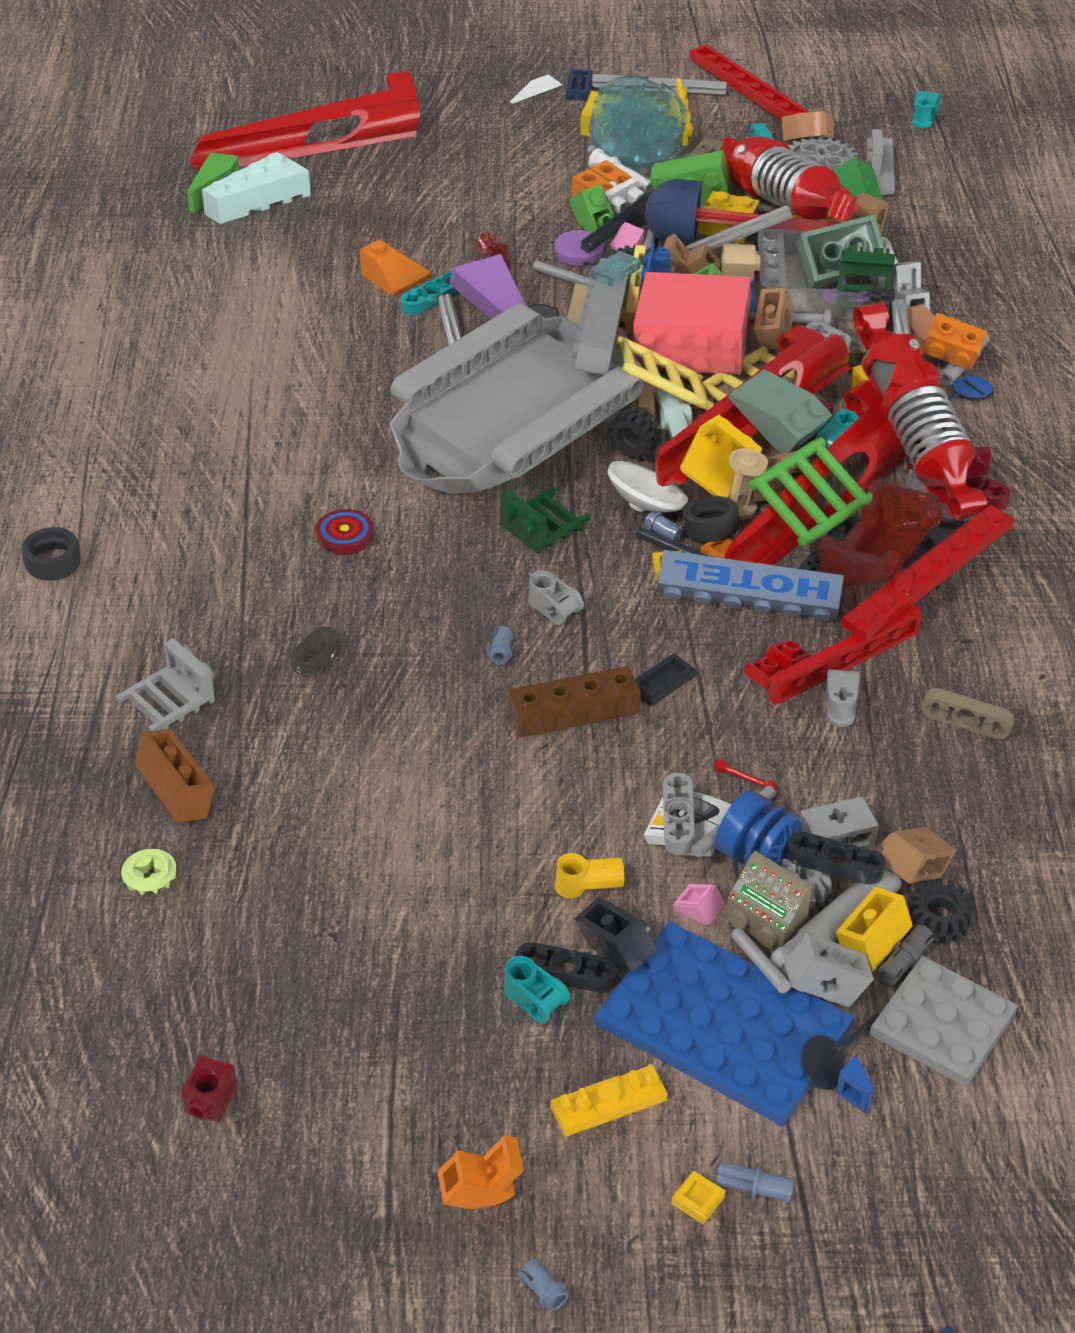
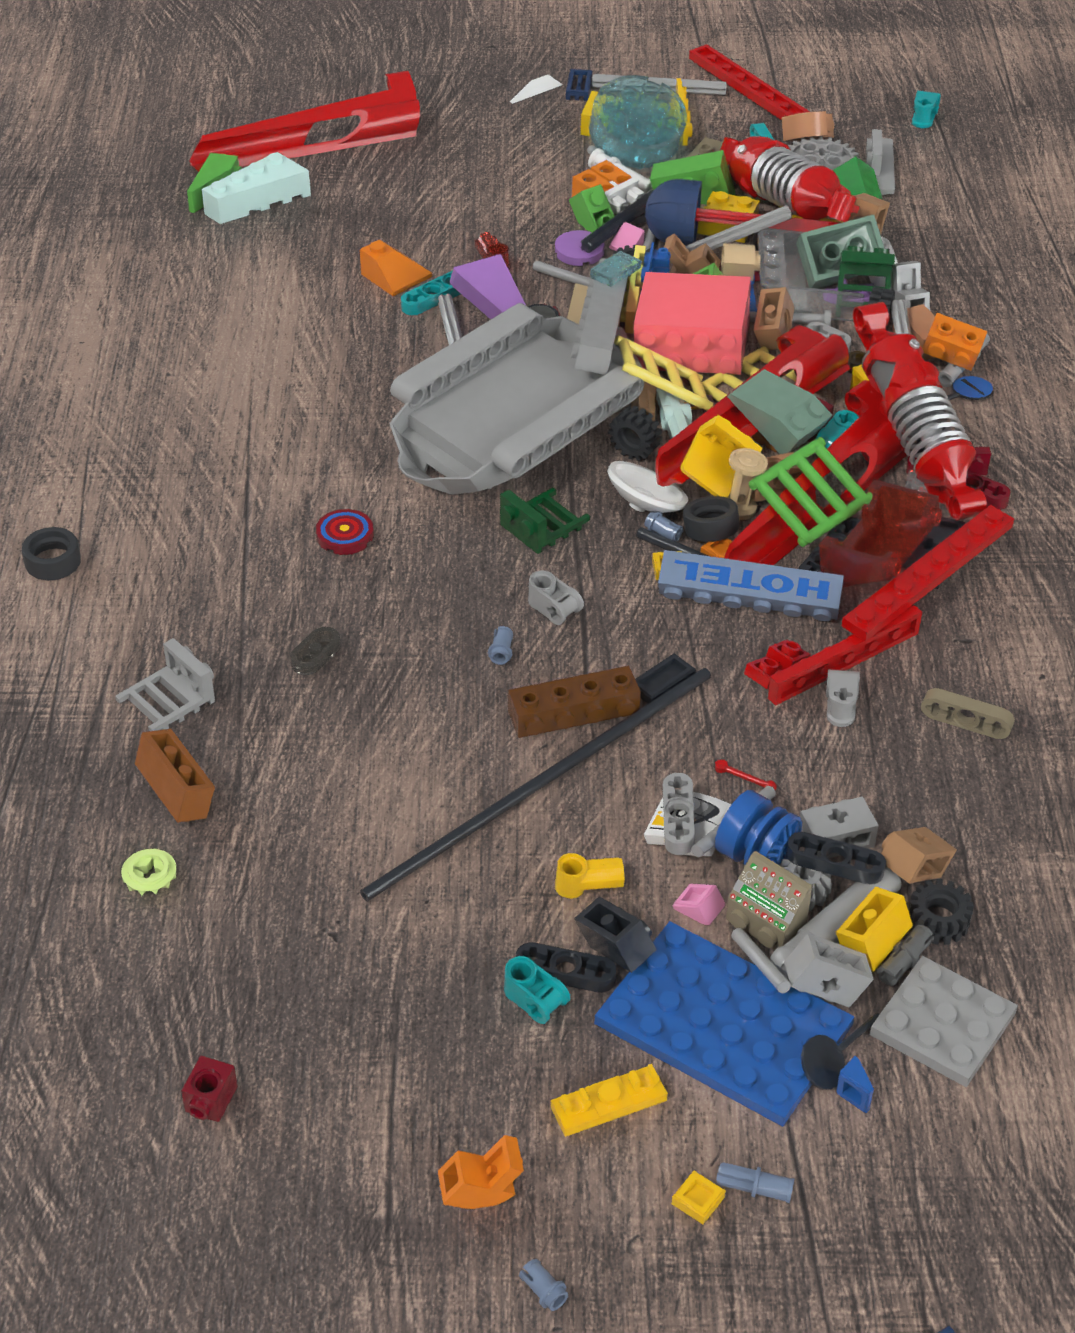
none -> black piece [360,668,711,902]

